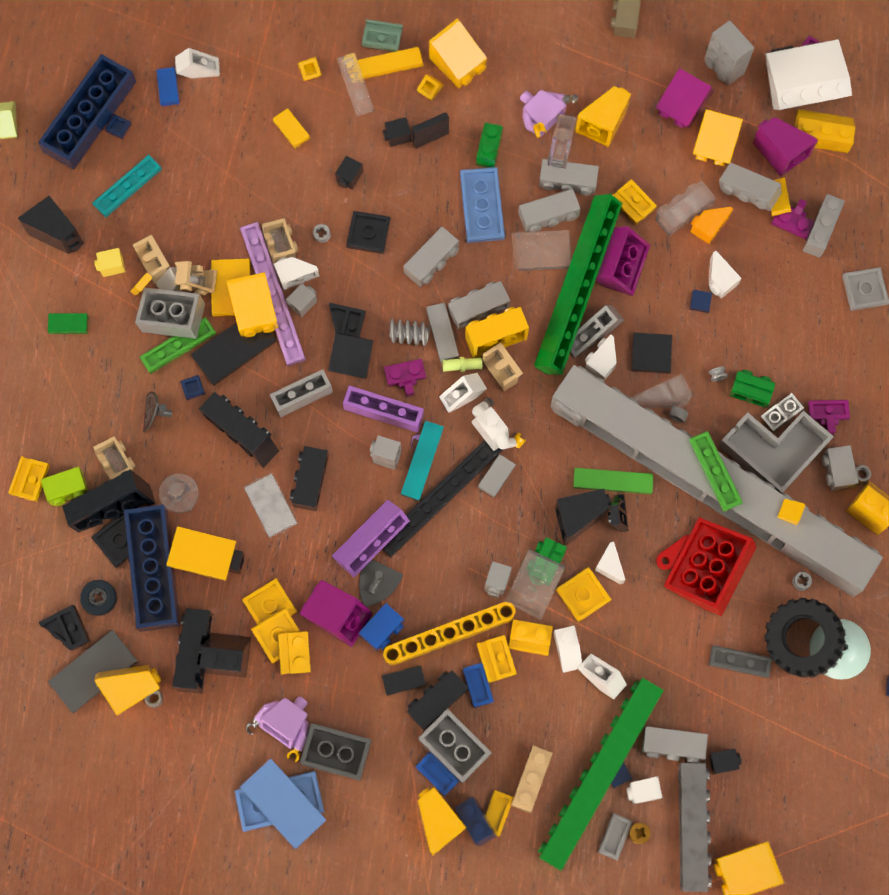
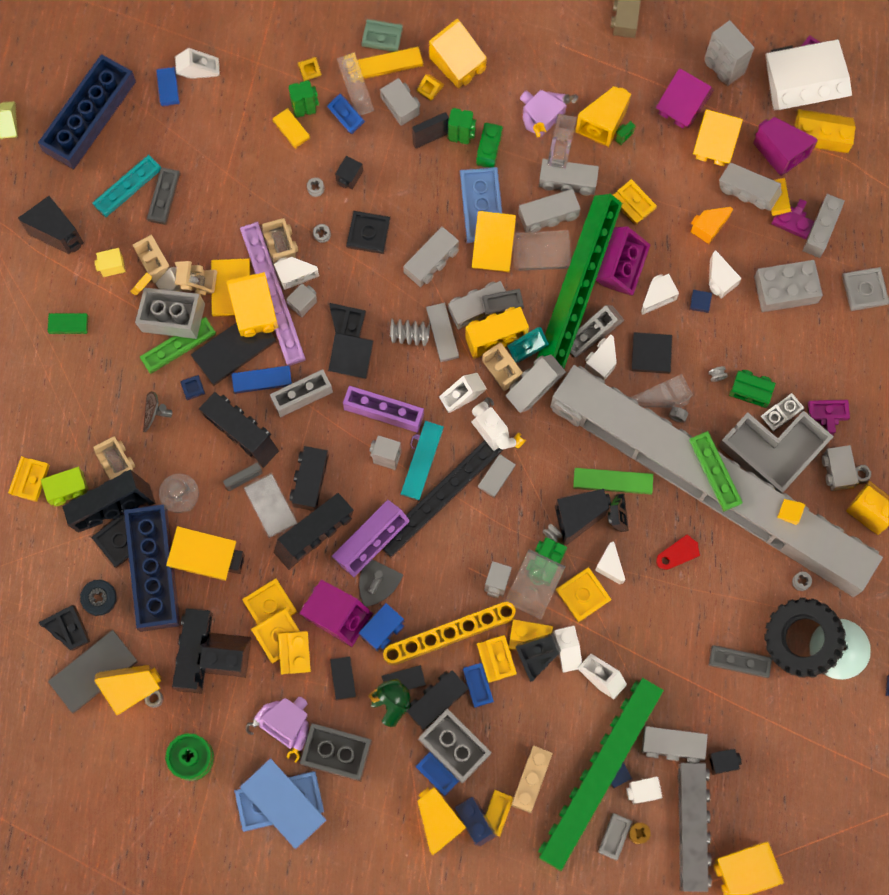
dark blue tile [105,114,131,139] -> none
black brick [382,117,412,147] -> none
magenta hinge [384,359,426,397] -> none
yellowish green pin [442,357,482,372] -> none
clear brick [655,180,716,237] -> none
red slope [664,517,757,617] -> none
none -> dark grey tile [147,167,180,225]
none -> green wheel [165,733,215,781]
none -> dark grey tile [223,462,263,491]
none -> blue tile [232,366,292,394]
none -> black wedge [274,493,354,570]
none -> green brick [288,80,319,118]
none -> light grey bush [307,178,324,197]
none -> blue plate [327,93,365,134]
none -> black tile [330,656,356,700]
none -> dark green helmet [368,679,410,727]
none -> light grey brick [380,78,421,126]
none -> green brick [448,108,477,145]
none -> yellow tile [472,211,516,273]
none -> dark grey tile [482,289,524,316]
none -> light grey brick [505,355,566,413]
none -> teal plate [507,327,549,363]
none -> black wing [515,633,561,682]
none -> light grey bush [543,524,562,542]
none -> green plate [615,121,636,145]
none -> white slope [641,274,679,315]
none -> light grey brick [754,260,823,312]

